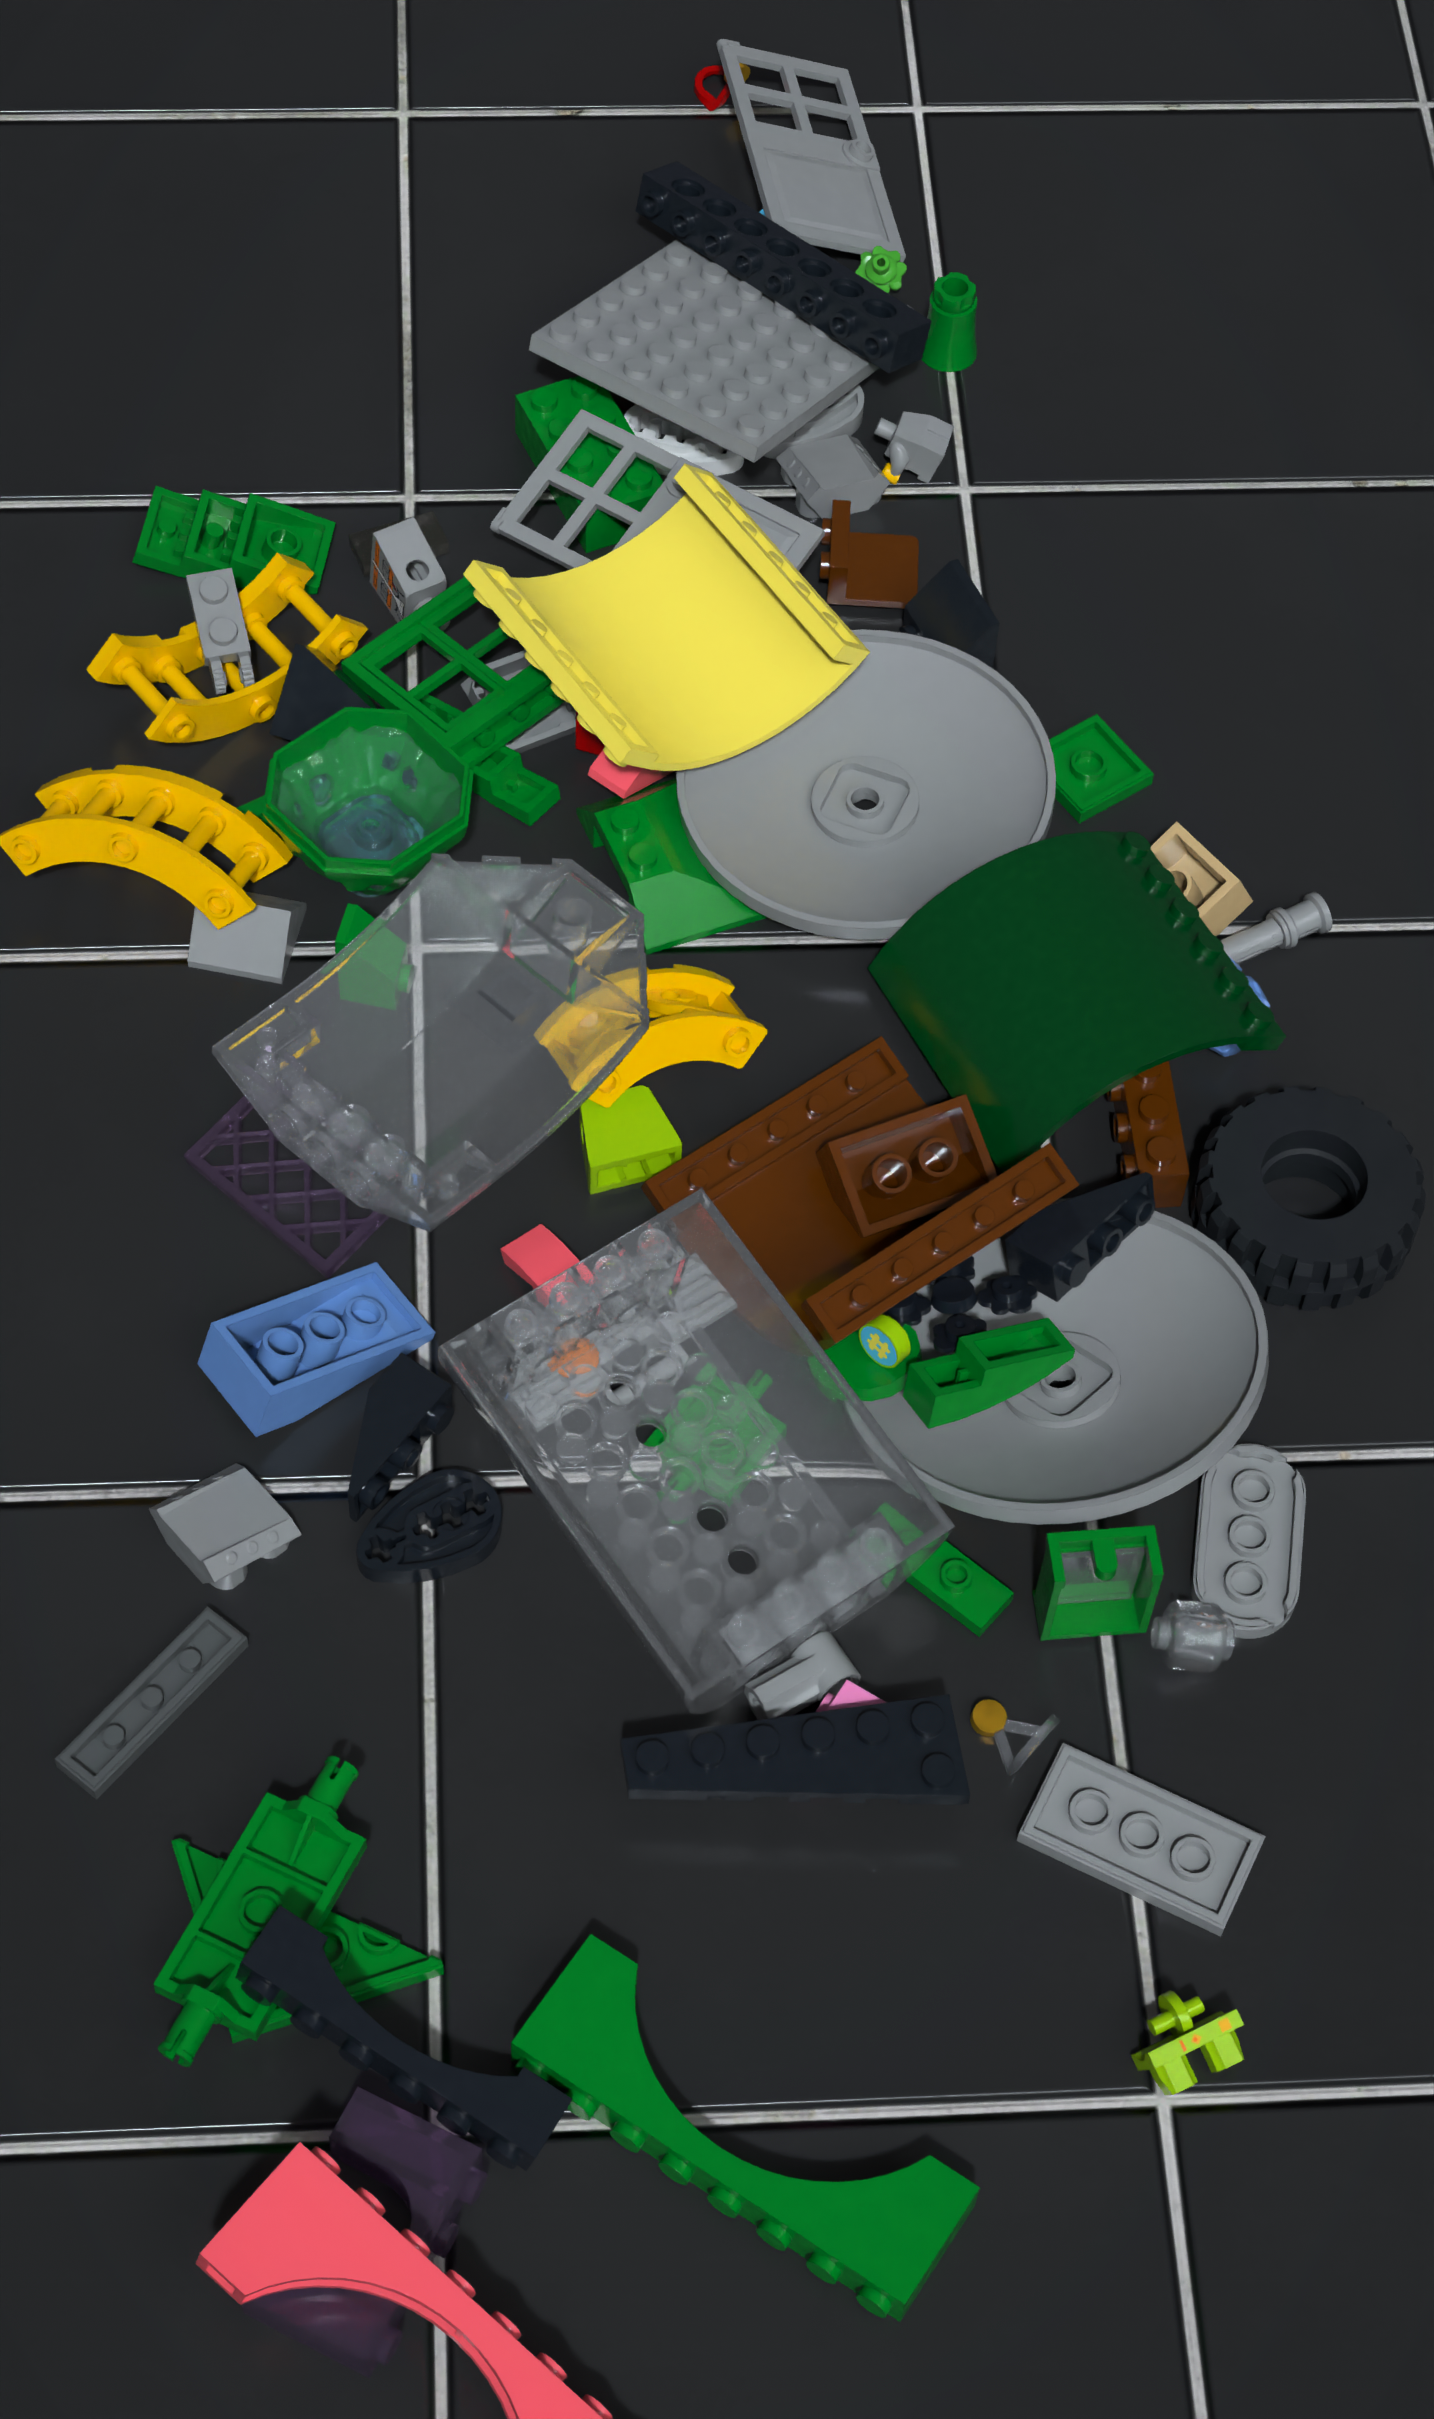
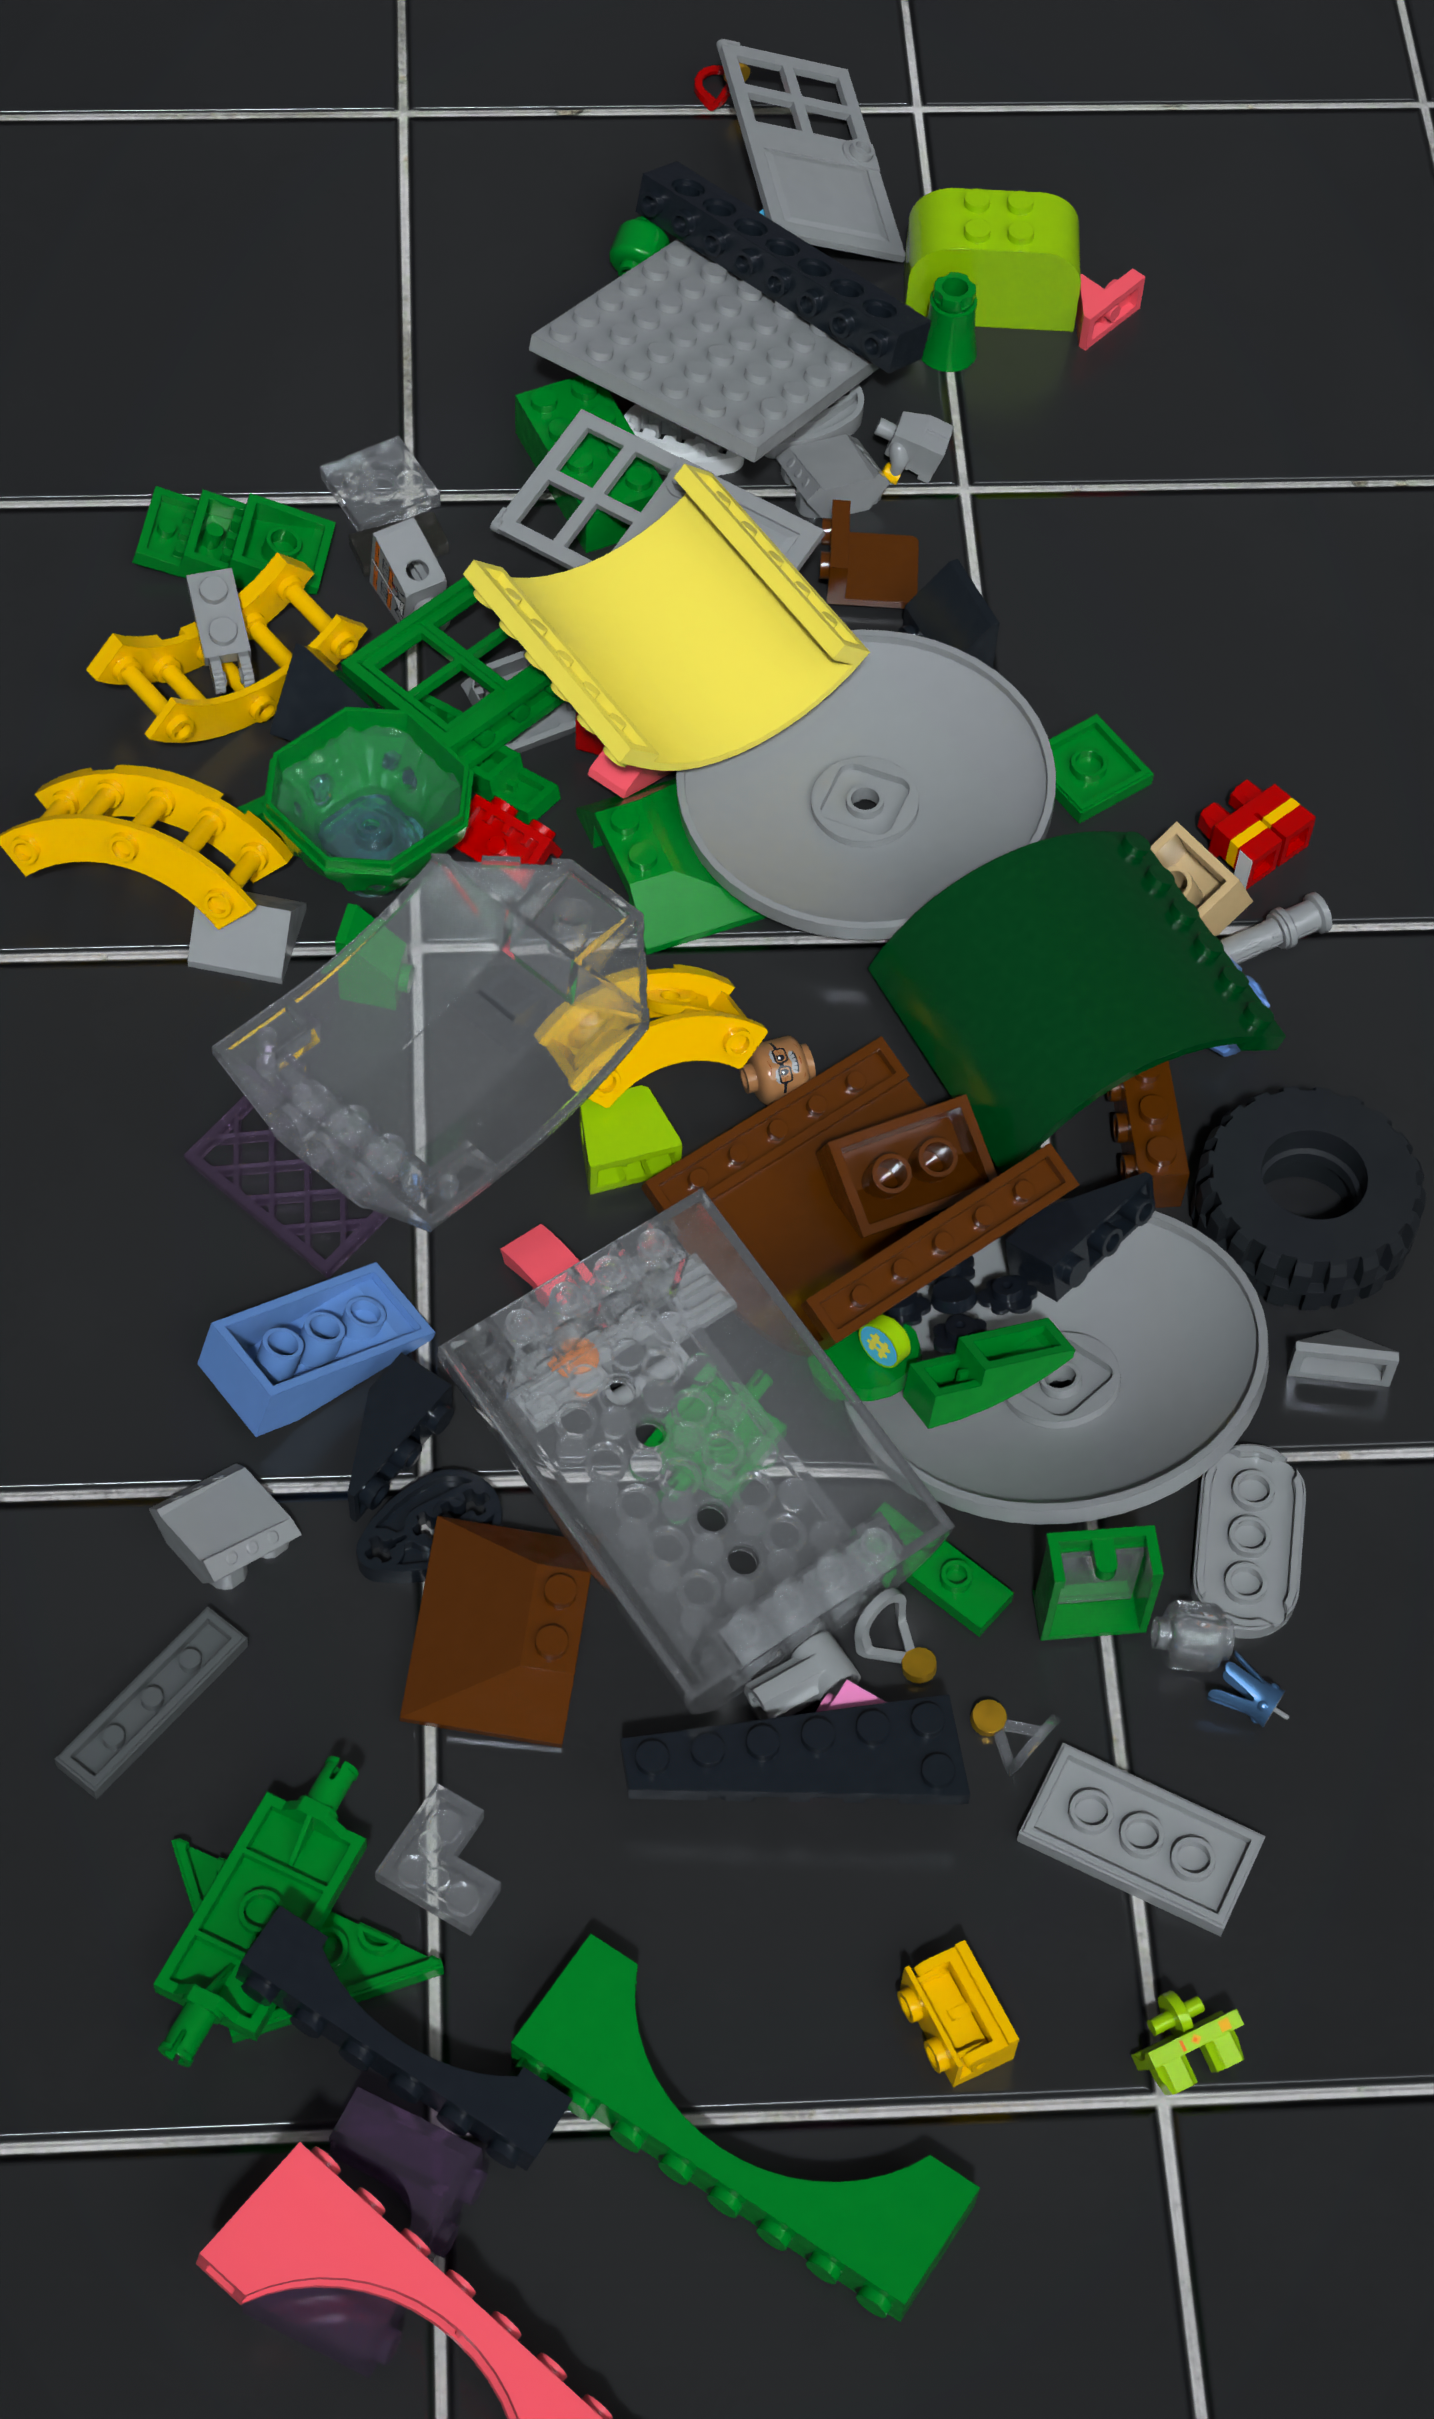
bright green plant [855,246,907,294] -> none
none -> clear hinge [320,436,441,537]
none -> clear plate [375,1783,501,1936]
none -> reddish brown slope [399,1516,596,1748]
none -> red bracket [452,794,563,892]
none -> green head [609,216,670,276]
none -> medium nougat head [739,1036,816,1105]
none -> light grey piece [854,1588,937,1684]
none -> yellow hinge [897,1940,1019,2087]
none -> lime brick [904,188,1081,332]
none -> coral slope [1075,268,1146,351]
none -> red hips [1197,779,1316,890]
none -> flat silver piece [1207,1650,1289,1727]
none -> light grey slope [1287,1329,1399,1387]

